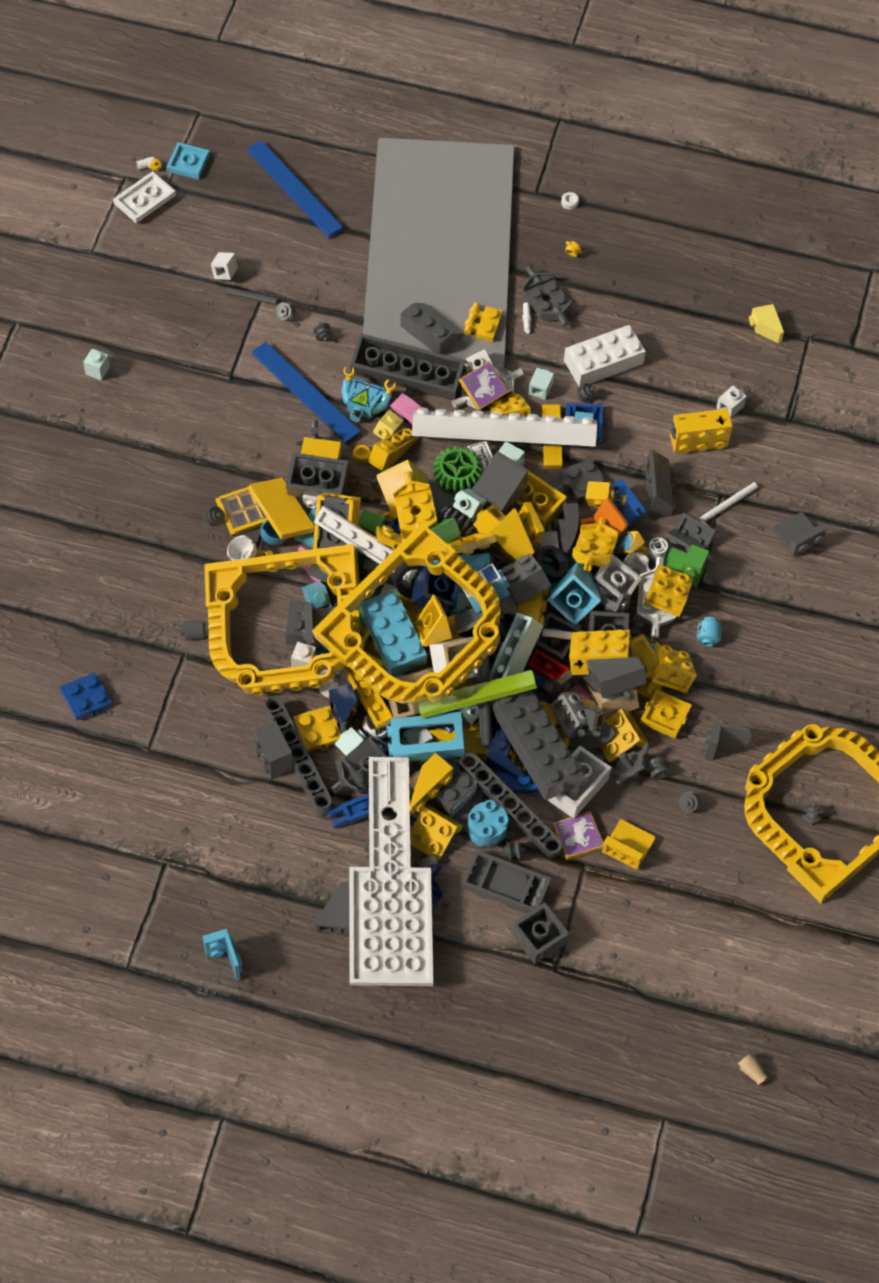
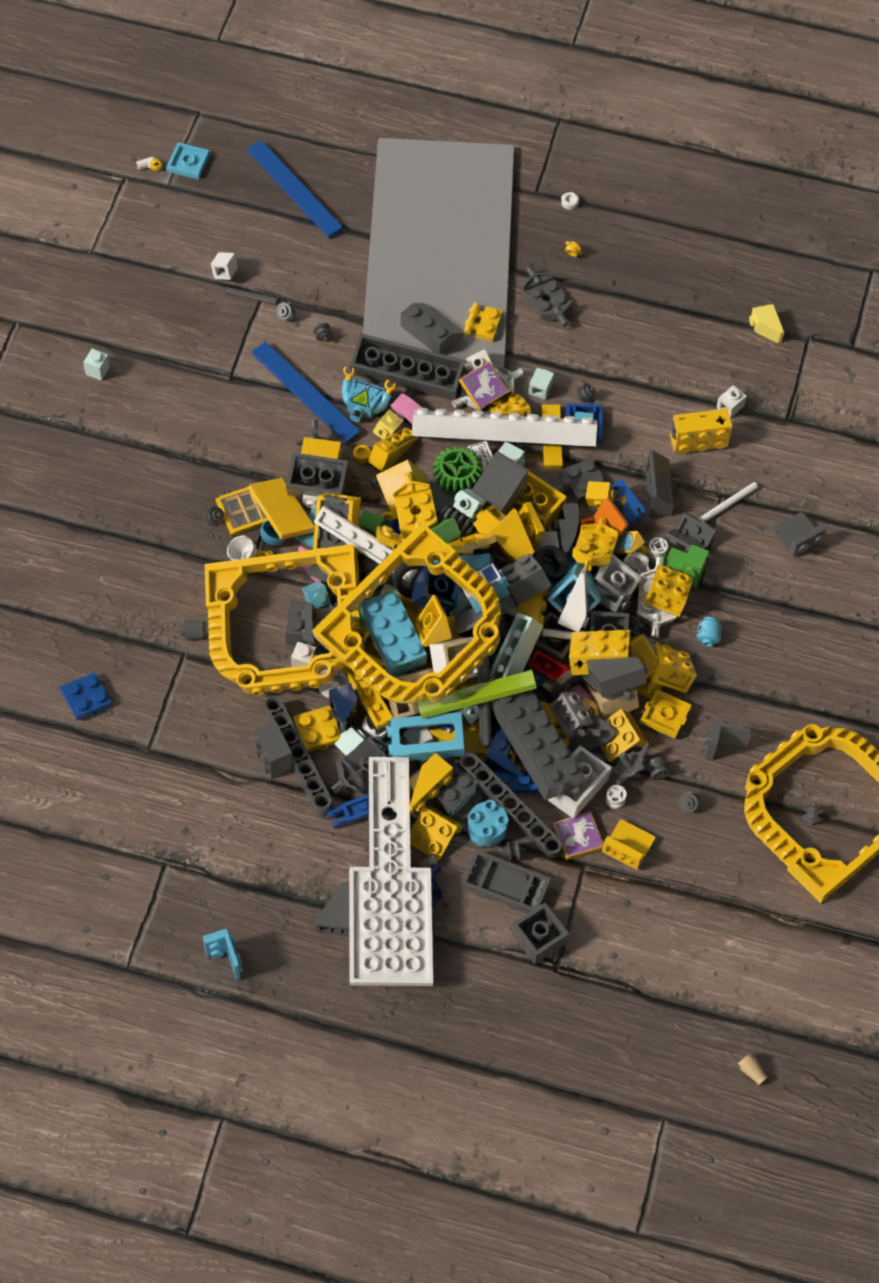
white plate [113,171,176,223] -> none
white piece [523,303,532,334] -> none
white brick [564,325,646,387] -> none
dark grey slope [584,705,606,731] -> none
none -> white slope [558,568,589,632]
none -> white wheel [606,785,627,809]

